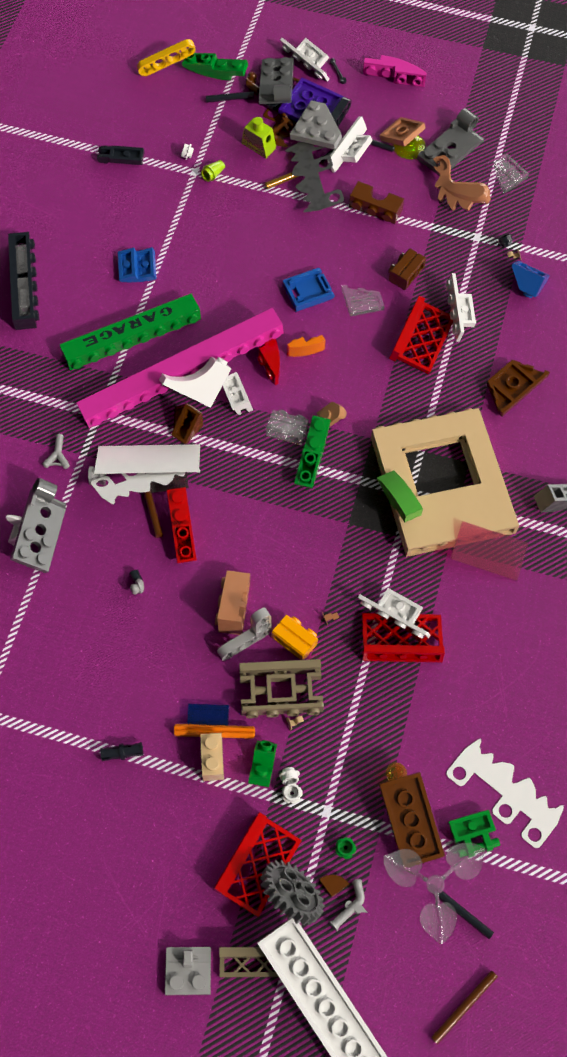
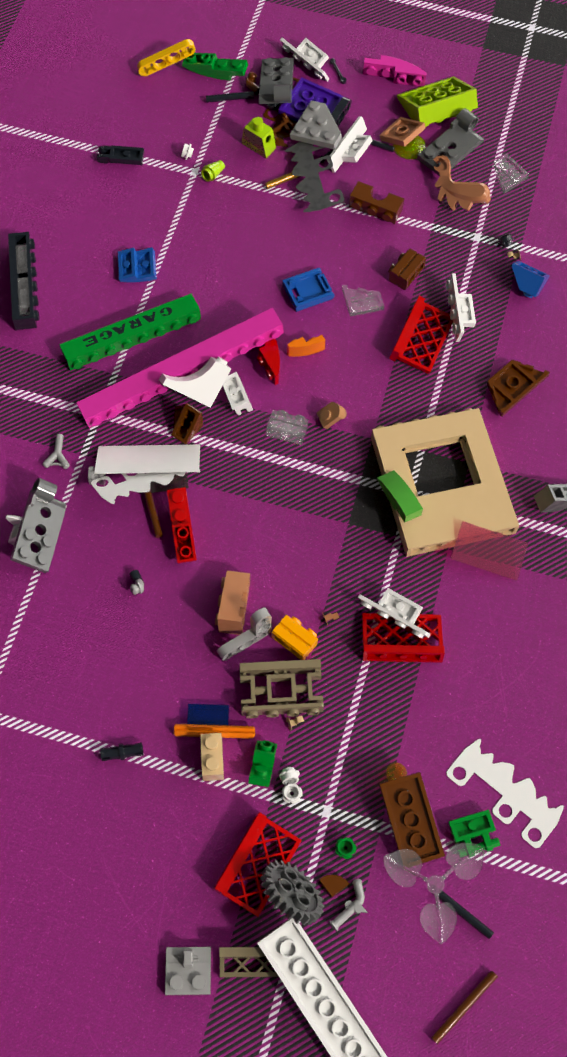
green slope [294,415,331,489] -> none
none -> lime slope [397,76,478,127]

